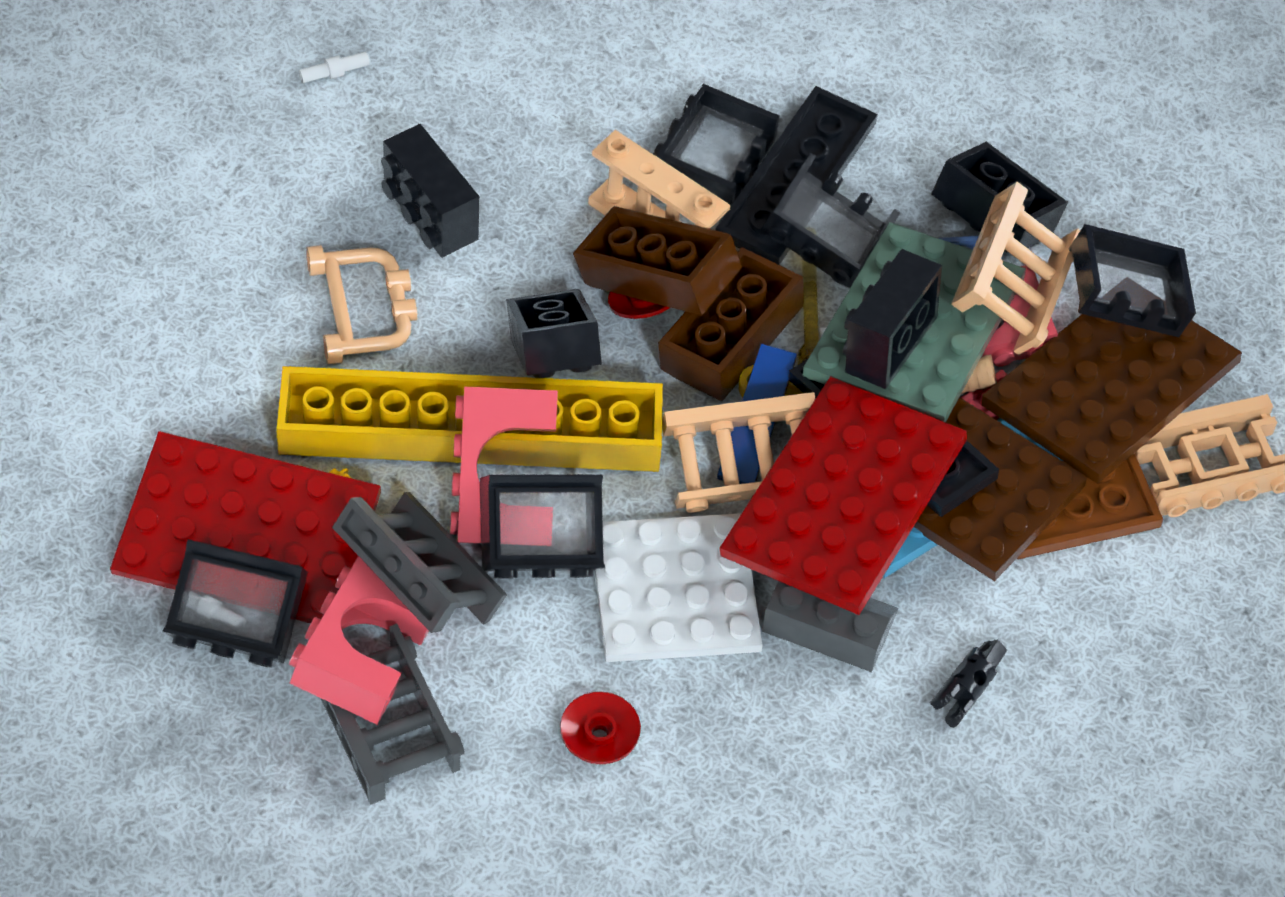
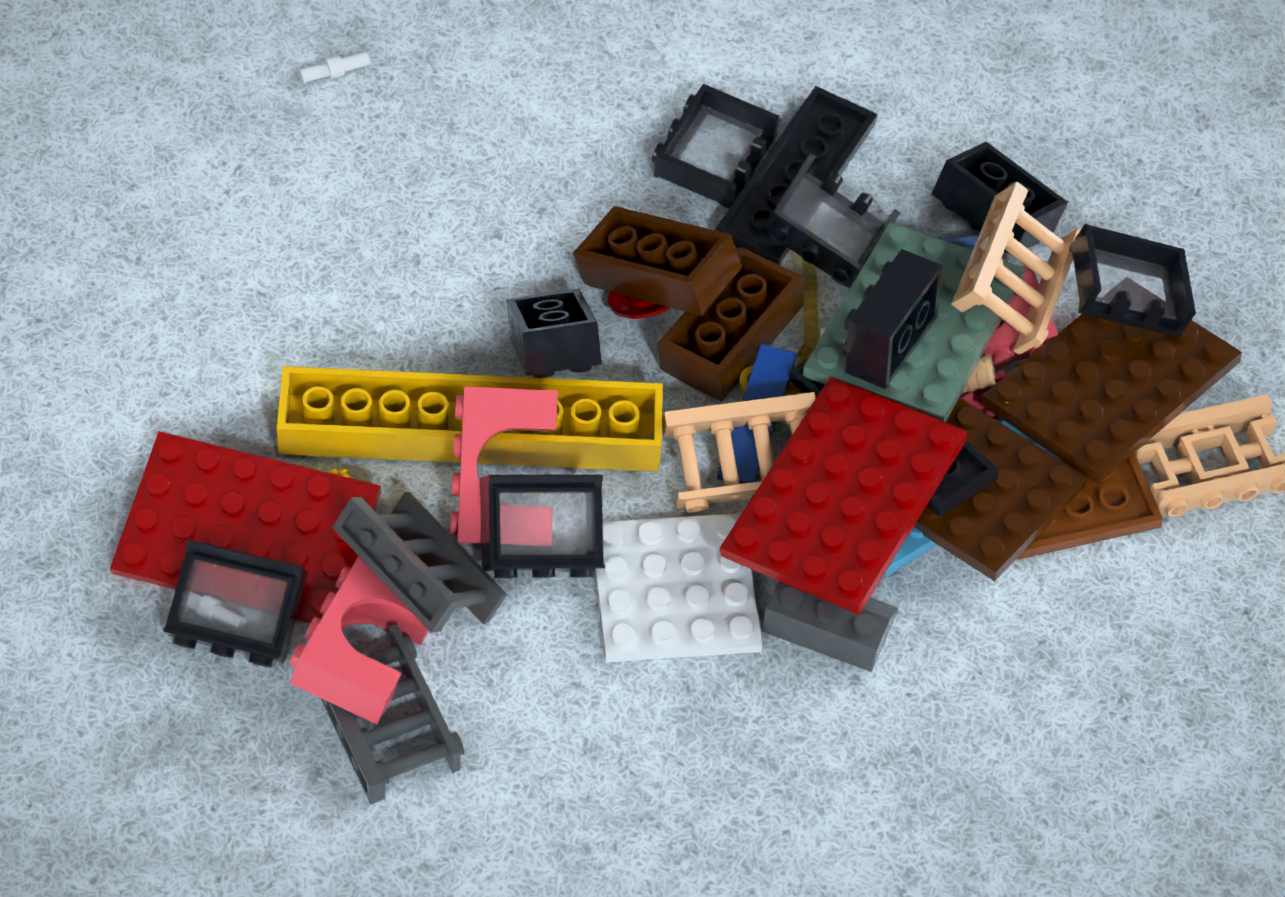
light nougat bar [306,245,417,365] -> none
black brick [381,123,480,258] -> none
red dish [560,692,641,764] -> none
light nougat fence [588,130,730,229] -> none
black hinge [930,639,1007,728] -> none

